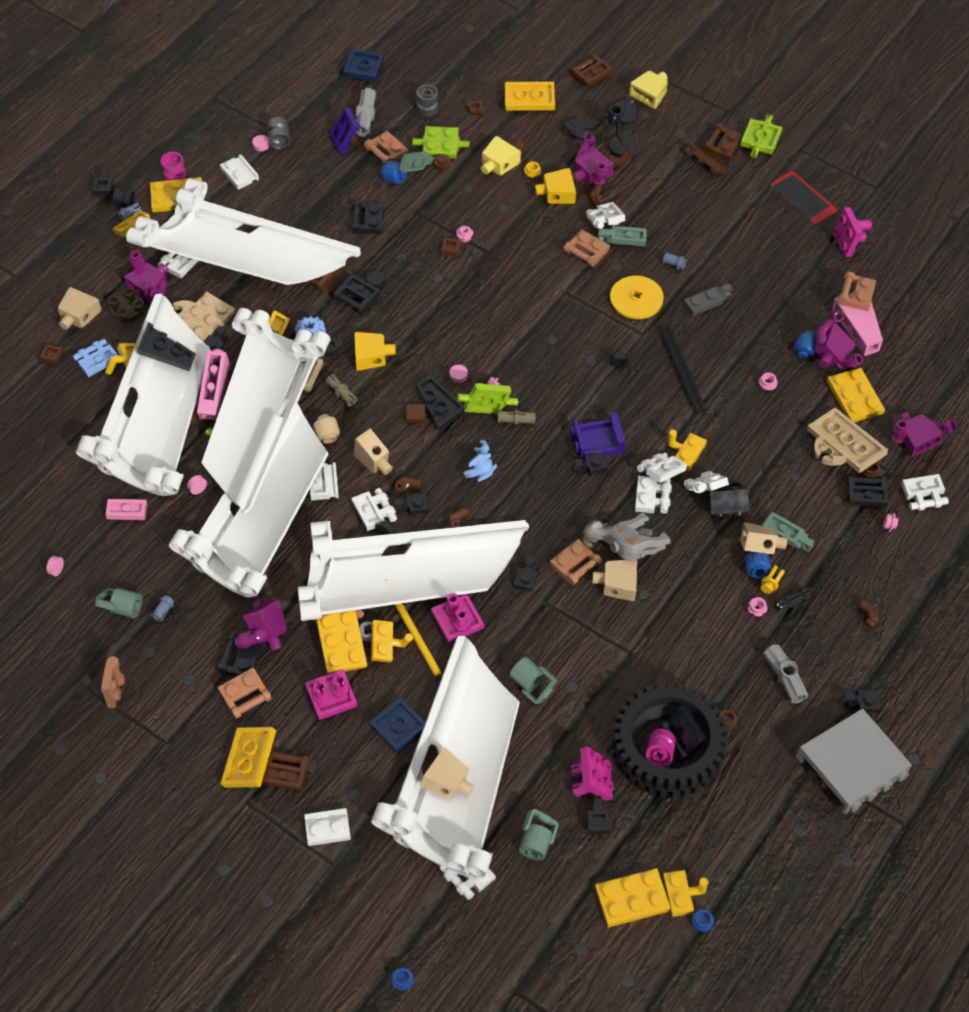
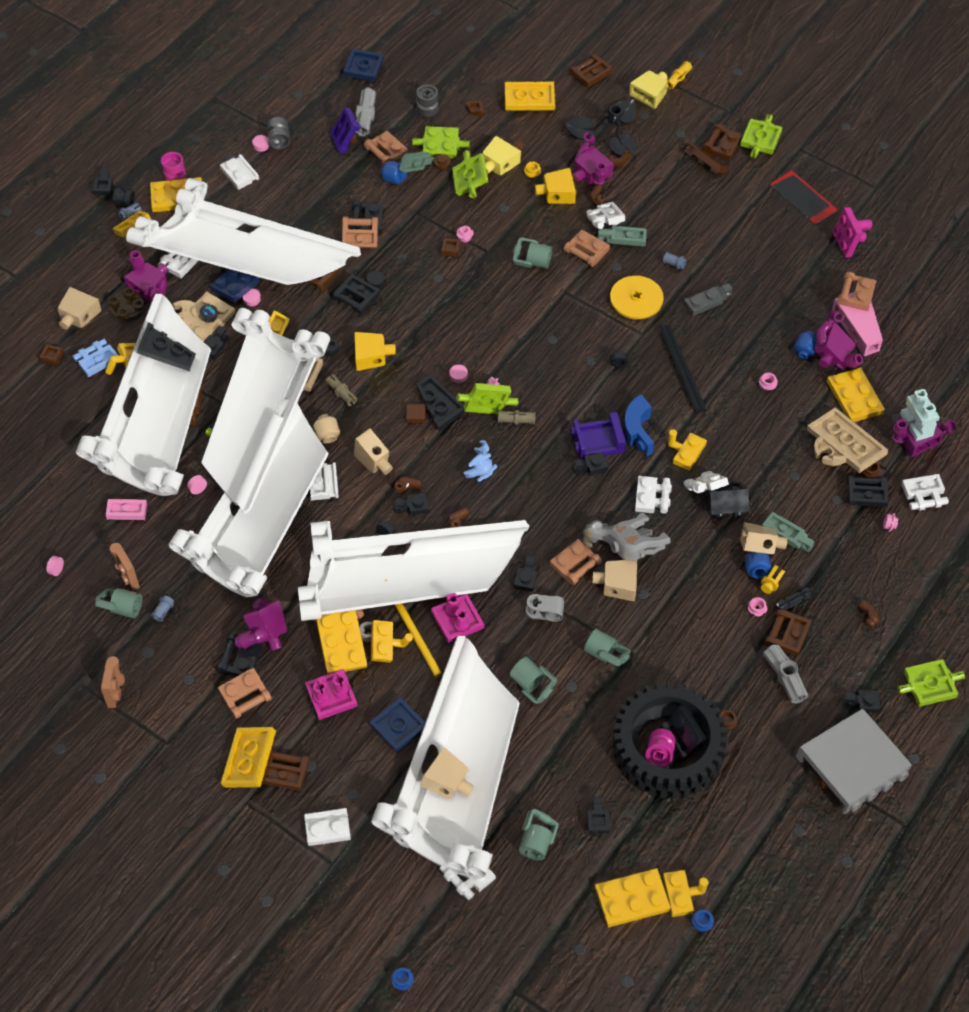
bright pink slope [197,349,231,421] -> none
light blue gear [295,315,326,335] -> none
white plate [351,488,397,531] -> none
dark pink plate [571,746,613,801] -> none
white plate [637,453,687,483] -> none
none -> nougat plate [110,543,139,591]
none -> black tile [200,304,218,323]
none -> dark blue plate [209,269,260,303]
none -> bright pink tile [243,289,261,306]
none -> nougat plate [342,217,378,249]
none -> lime plate [452,151,488,198]
none -> sand green piece [512,238,552,269]
none -> light grey piece [525,594,564,622]
none -> sand green piece [584,629,631,666]
none -> blue arch [624,394,654,456]
none -> yellow pin [667,61,692,90]
none -> reddish brown plate [764,609,812,656]
none -> lime plate [897,659,965,707]
none -> light aqua hips [900,389,940,441]

